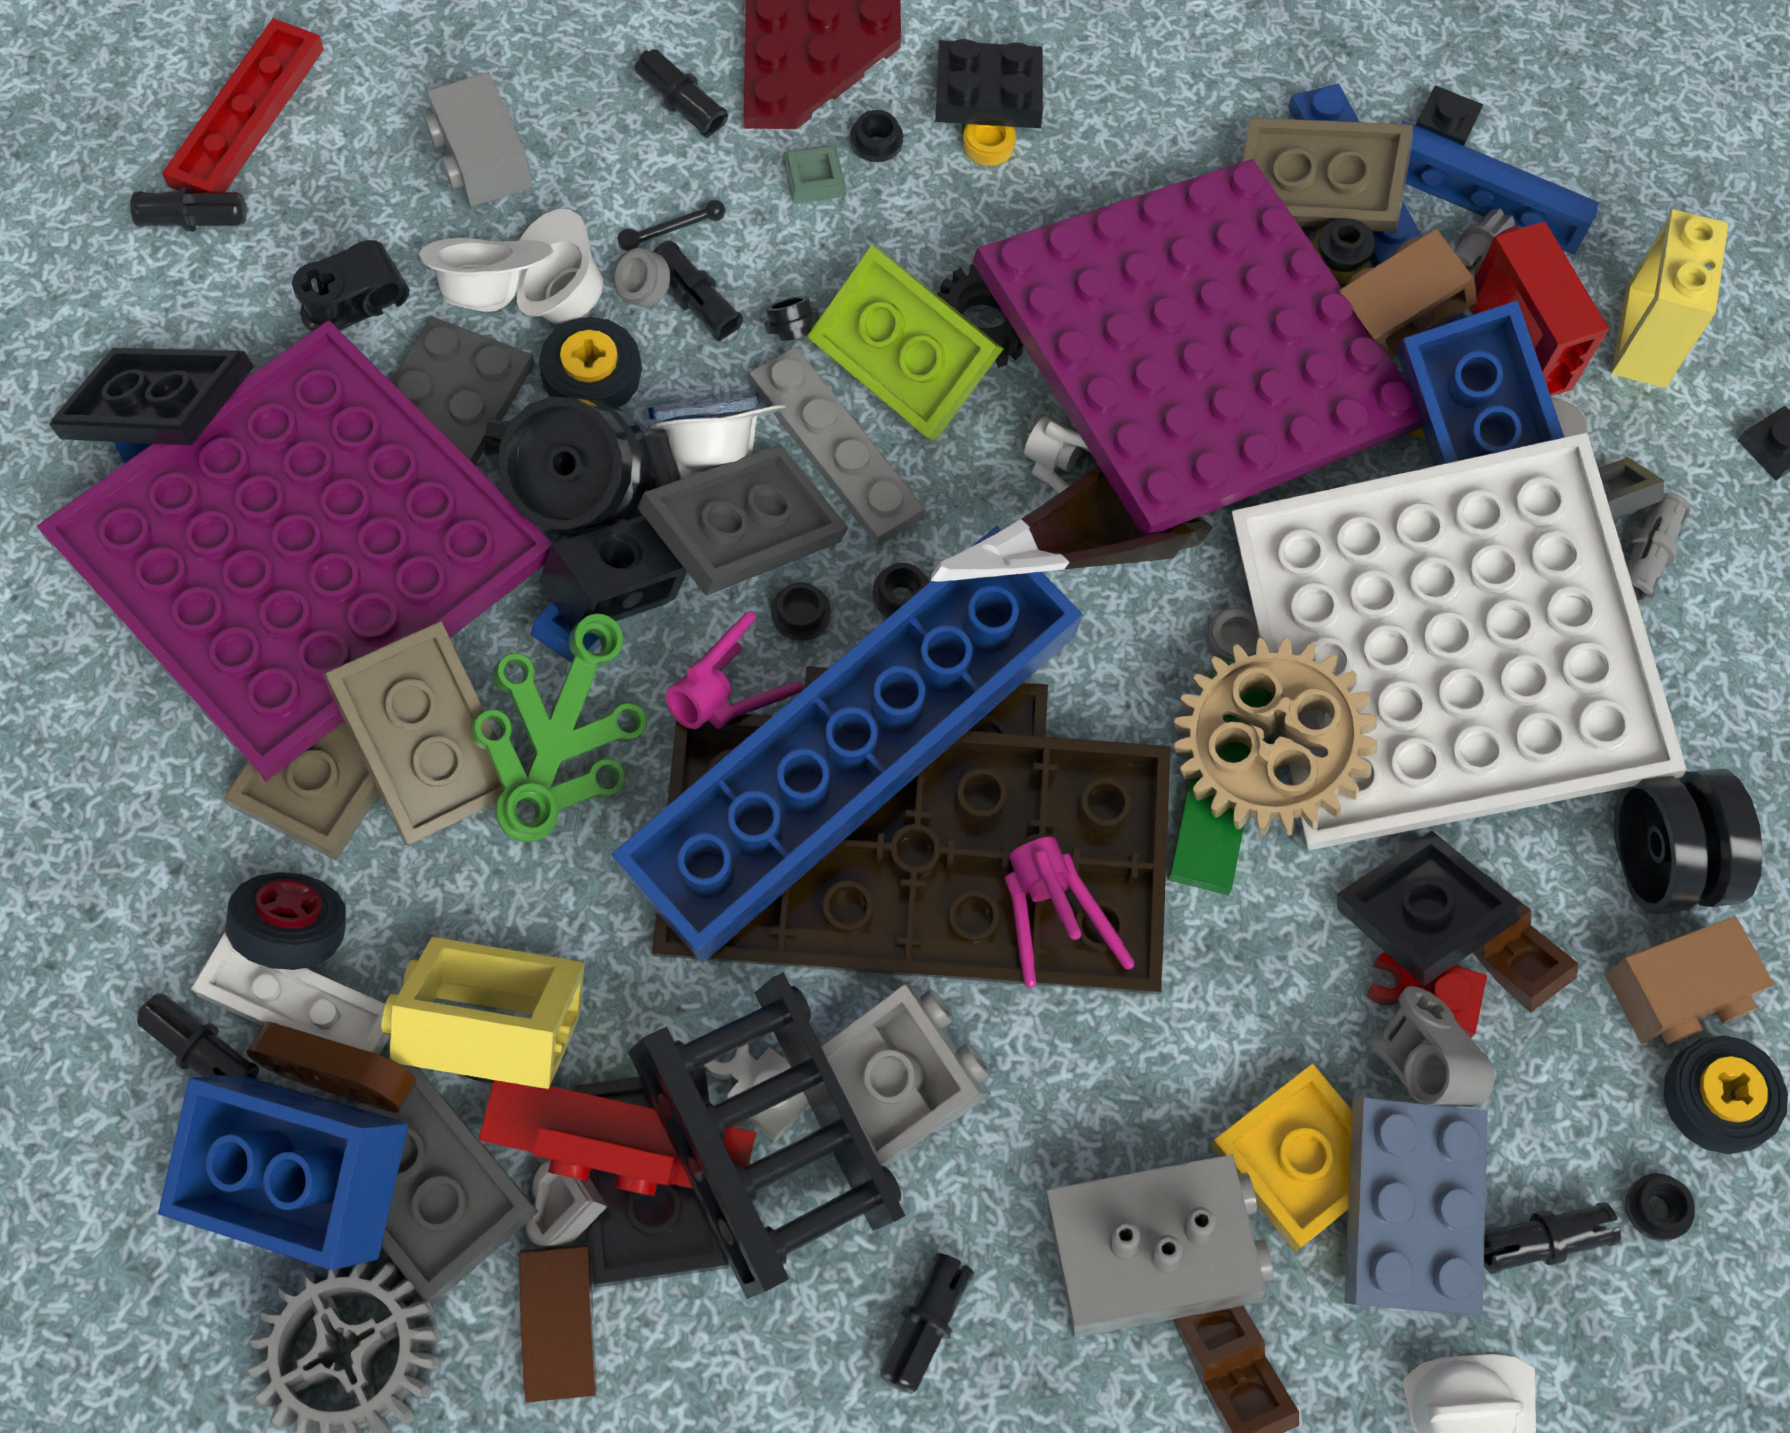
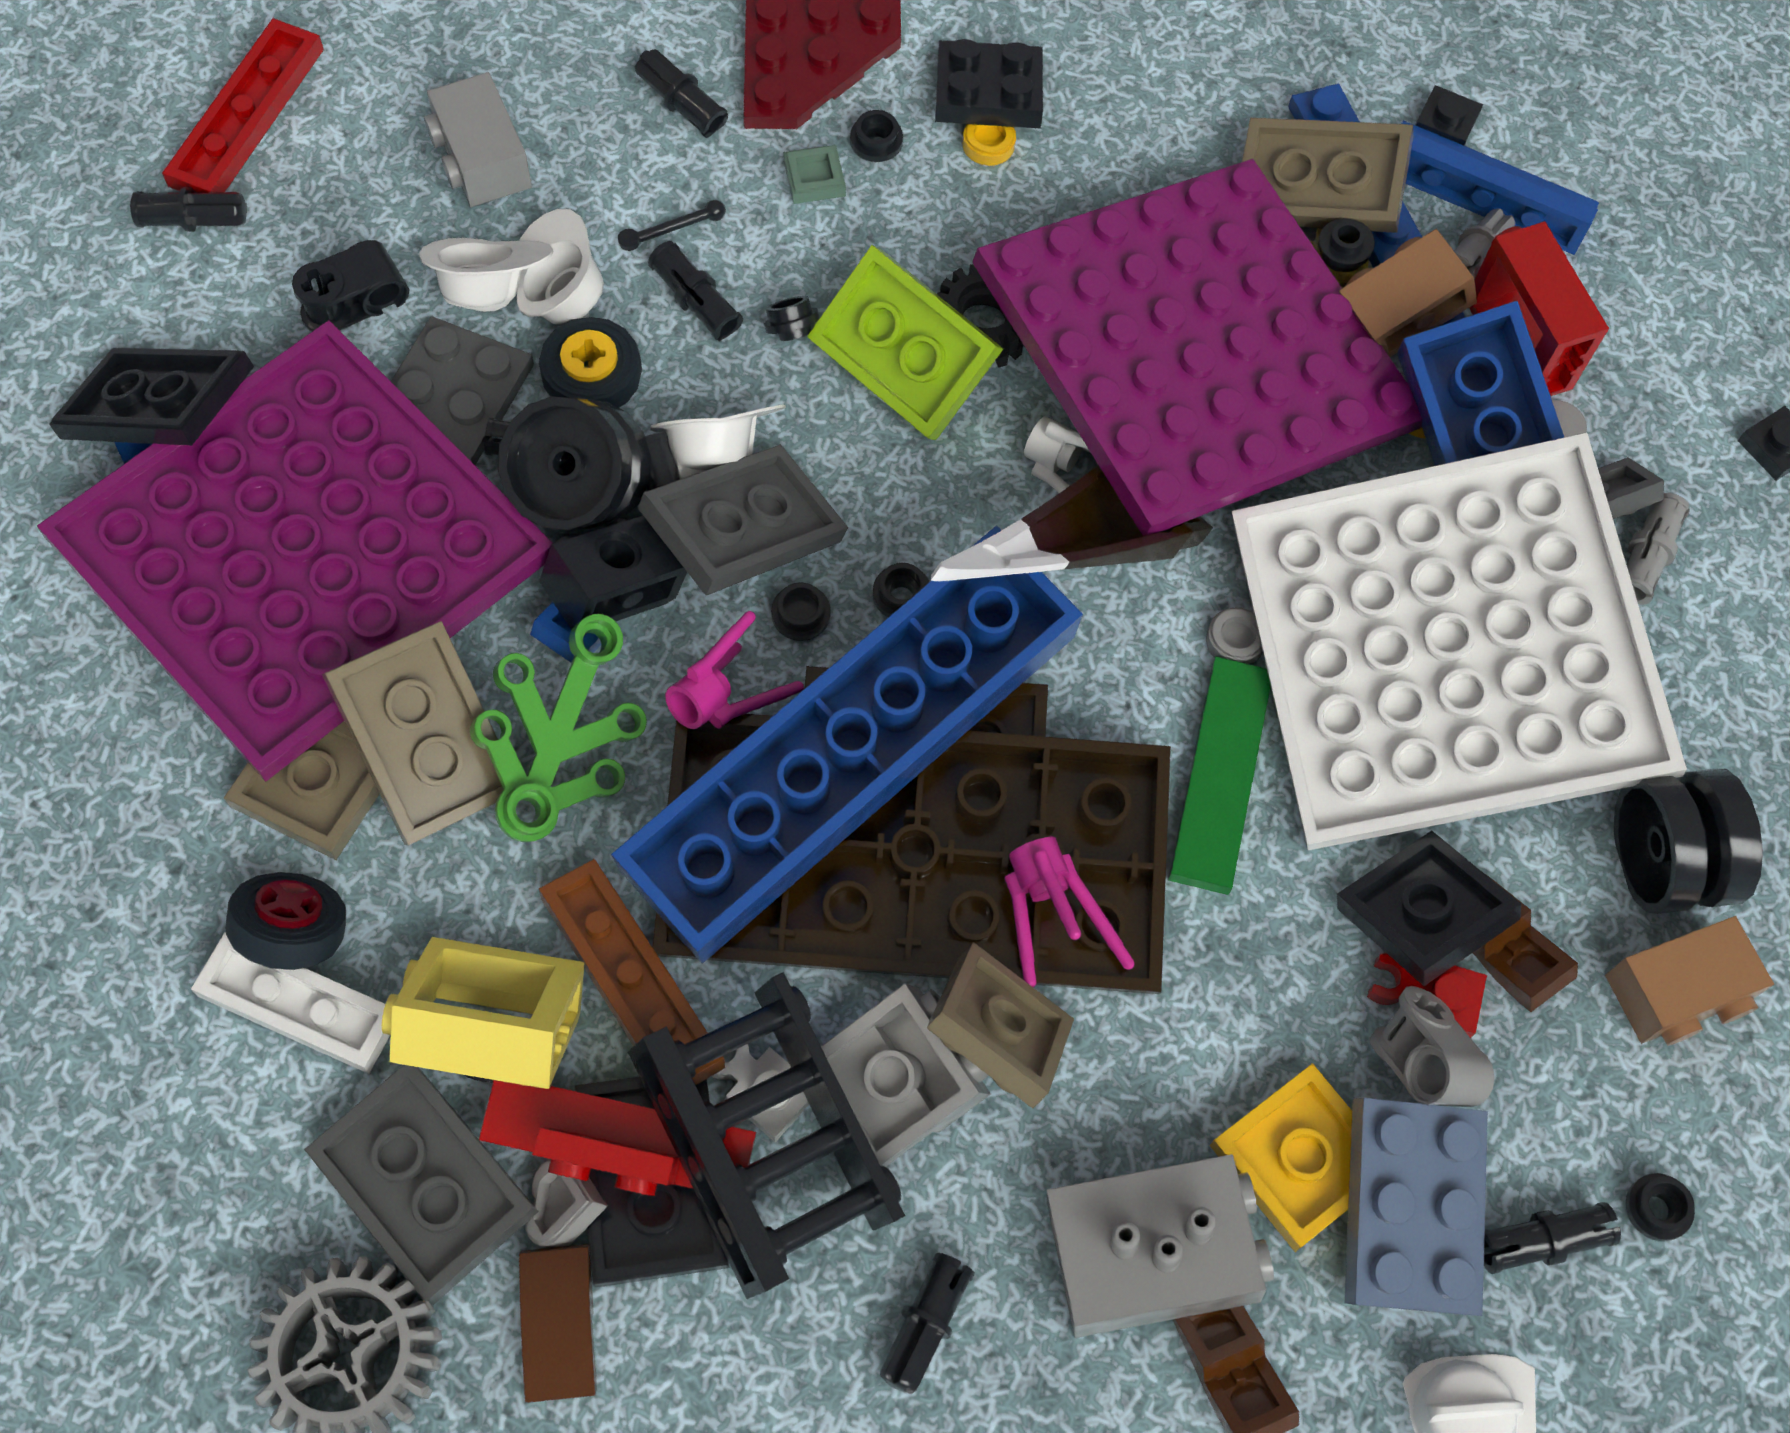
black axle [137,993,259,1078] -> none
blue brick [158,1074,409,1270] -> none
reddish brown beam [246,1022,417,1113] -> none
light grey tile [614,248,670,307] -> none
piece [648,389,760,423] -> none
light grey plate [749,346,925,546] -> none
tan gear [1174,637,1378,836] -> none
light yellow window [1611,209,1729,388] -> none
black wheel [1663,1035,1788,1154] -> none
none -> dark orange plate [539,859,725,1085]
none -> dark tan plate [927,942,1074,1108]

